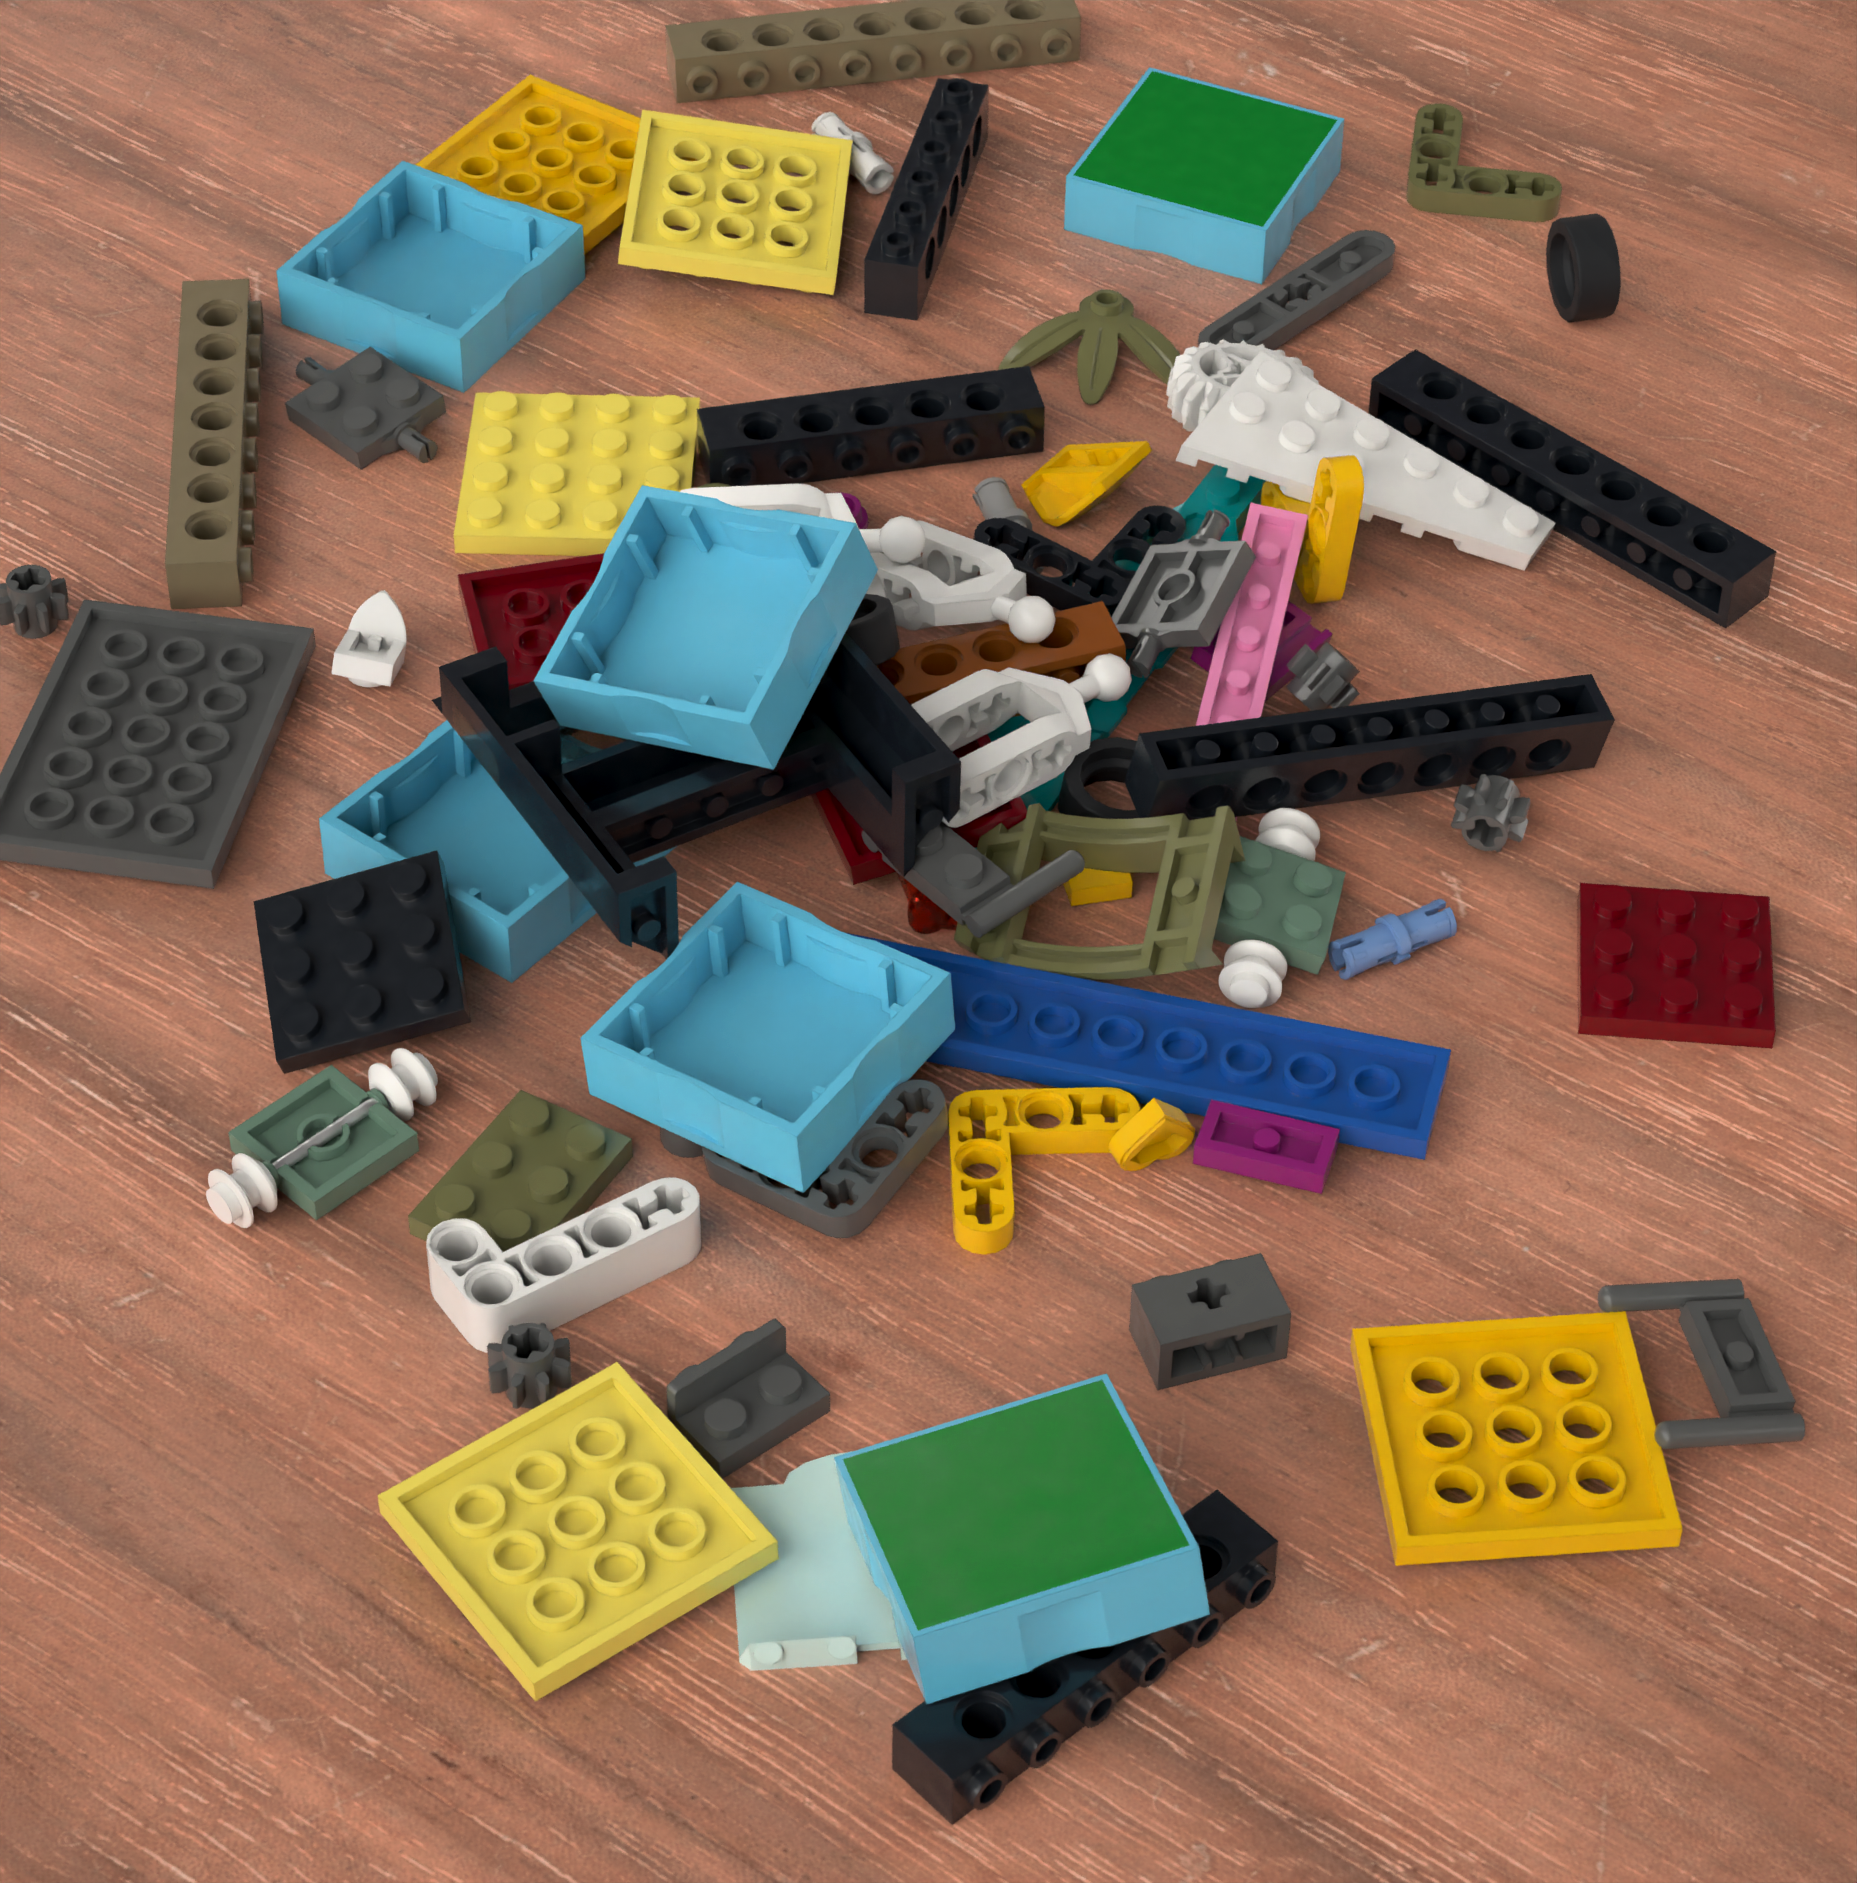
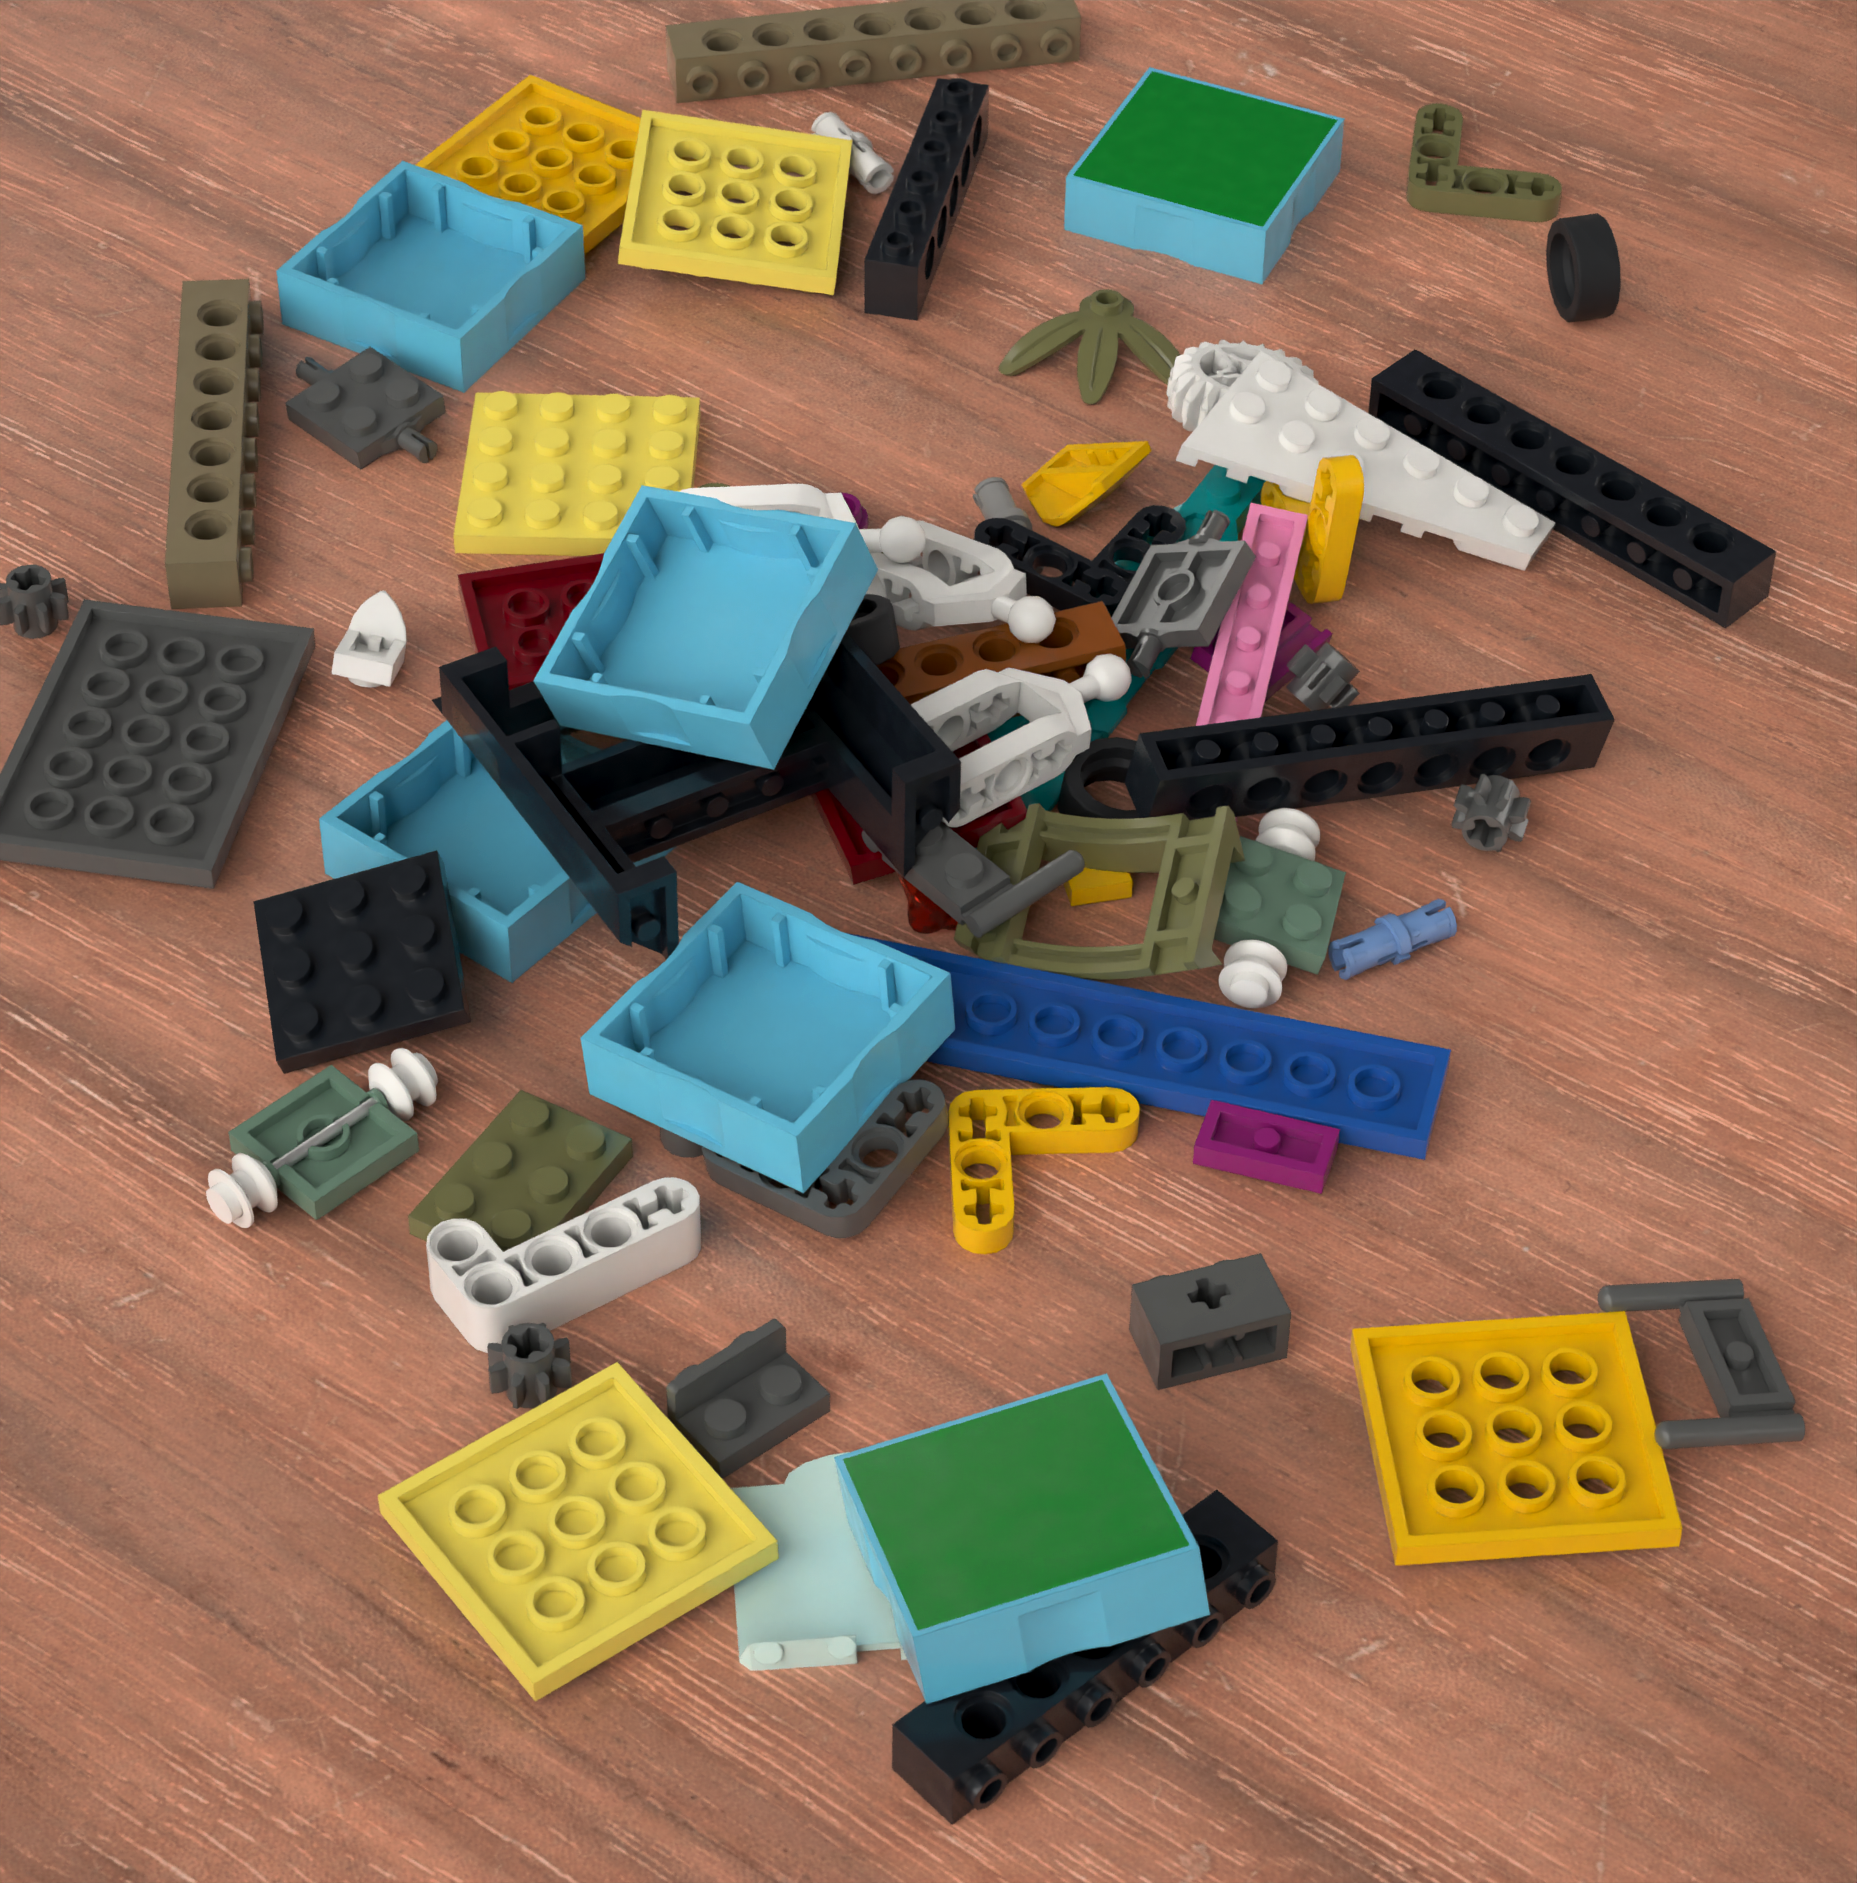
black brick [697,366,1045,486] -> none
yellow tile [1109,1098,1195,1171] -> none
dark grey piece [1198,230,1395,350] -> none
dark red plate [1577,883,1776,1049] -> none

